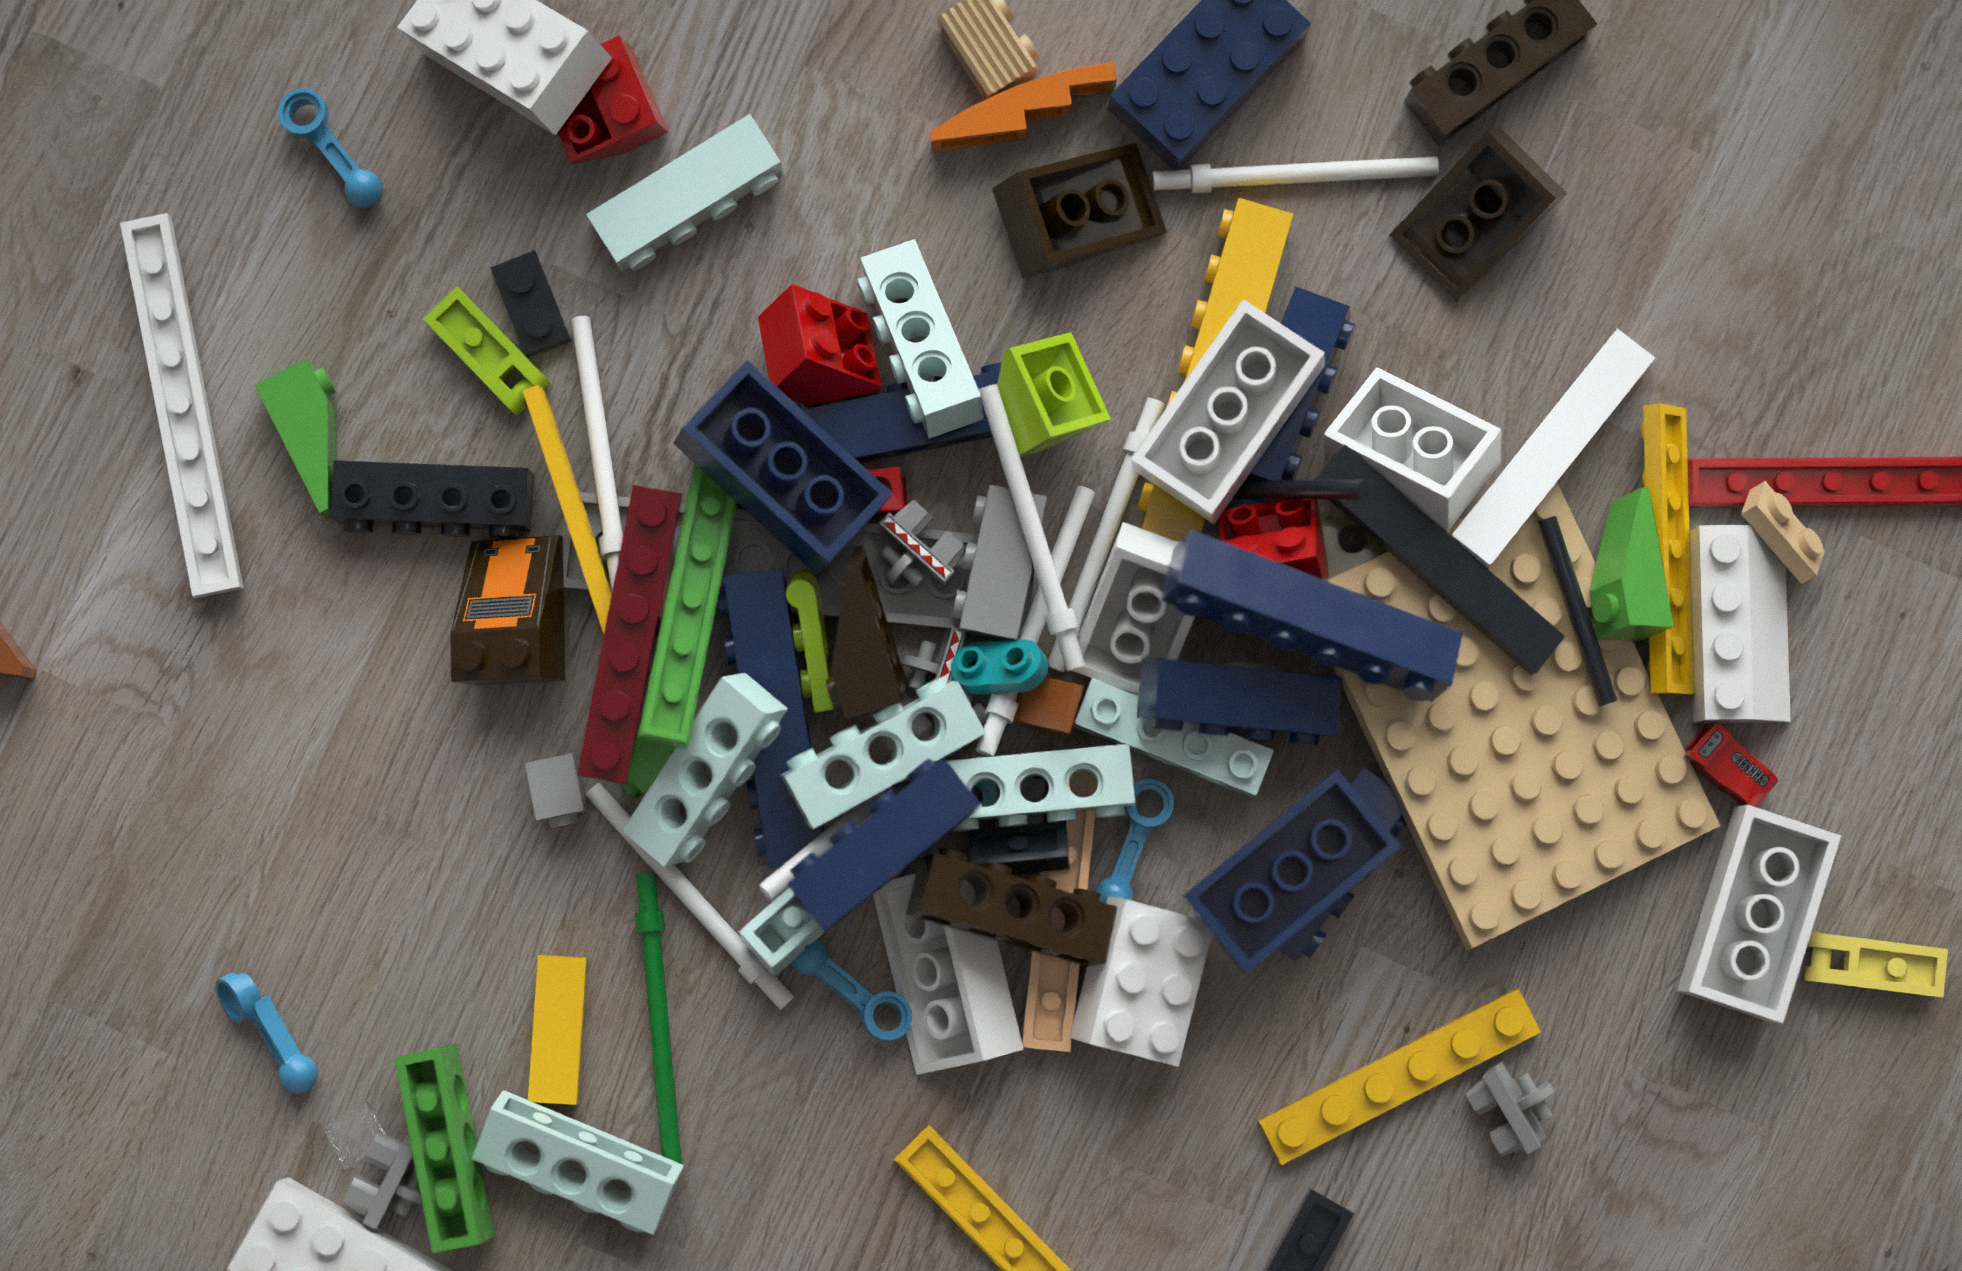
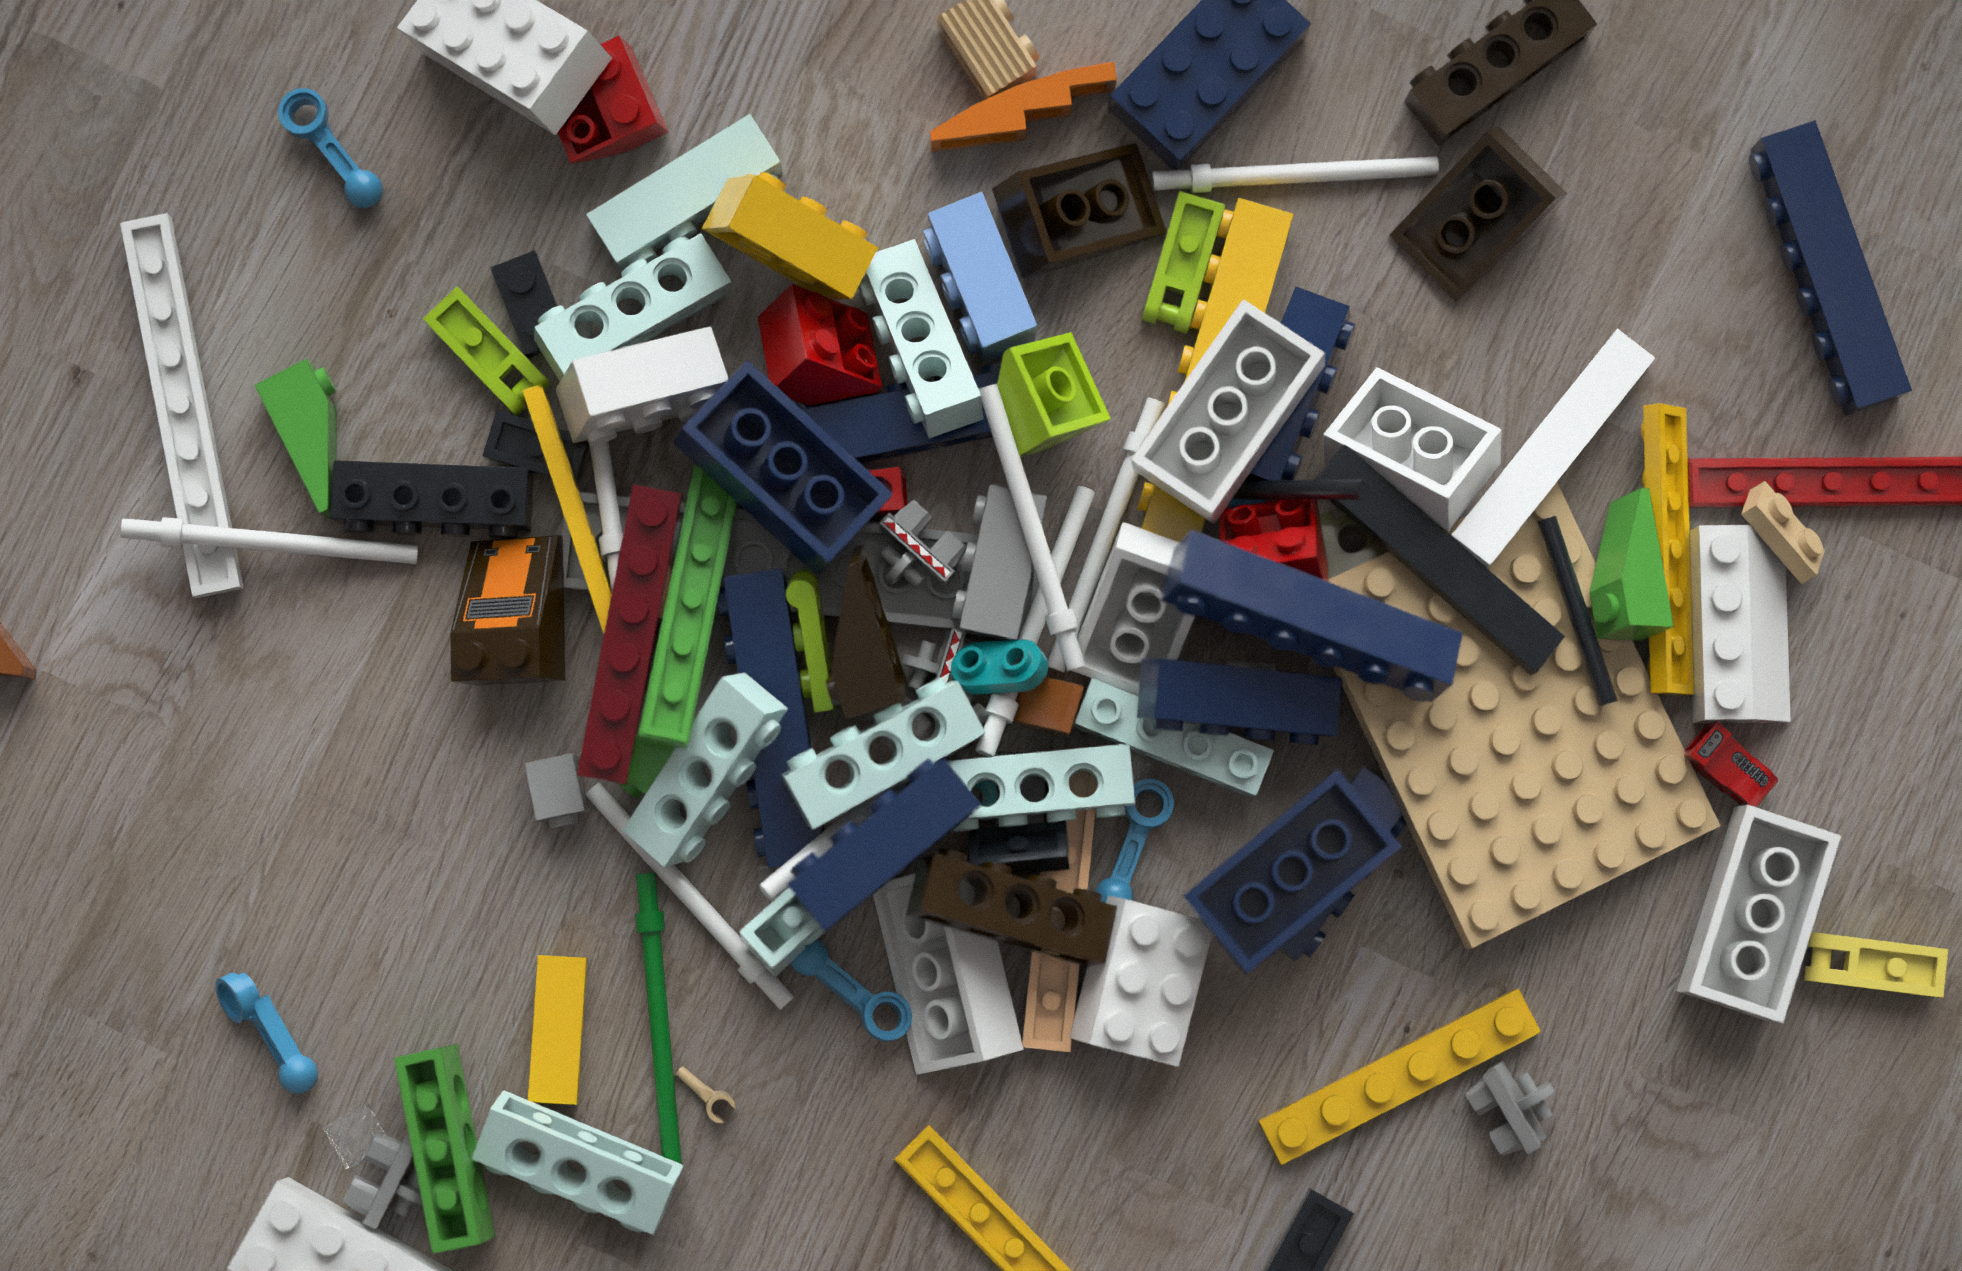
none -> white bar [121,517,418,564]
none -> black plate [482,410,589,483]
none -> light aqua brick [534,233,731,381]
none -> white brick [556,326,728,445]
none -> tan hand [675,1066,736,1123]
none -> yellow brick [702,172,879,299]
none -> light blue brick [923,192,1037,364]
none -> lime plate [1141,191,1226,334]
none -> dark blue brick [1749,120,1912,416]

